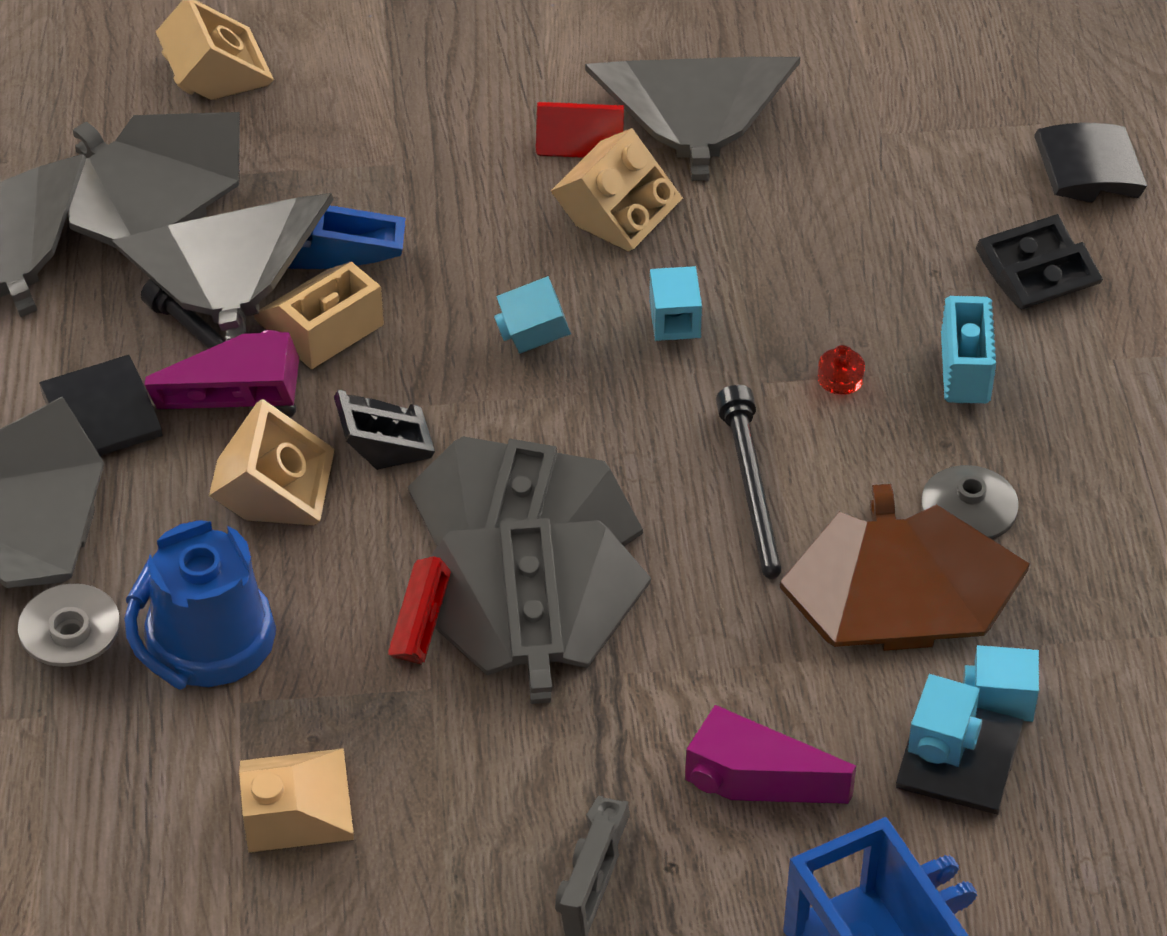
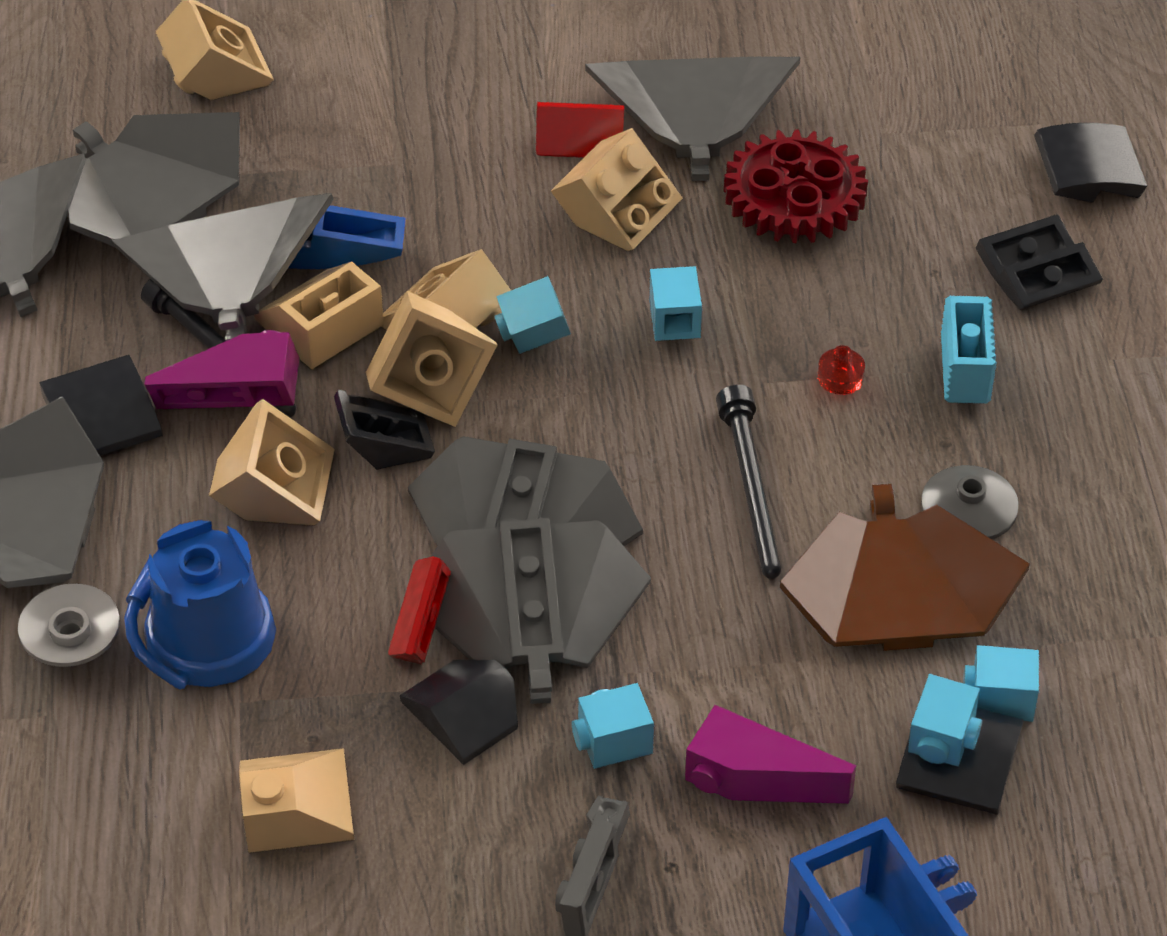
none -> tan slope [366,291,498,427]
none -> tan slope [381,249,511,330]
none -> black slope [400,660,518,765]
none -> medium azure brick [572,683,654,769]
none -> dark red gear [724,129,868,244]

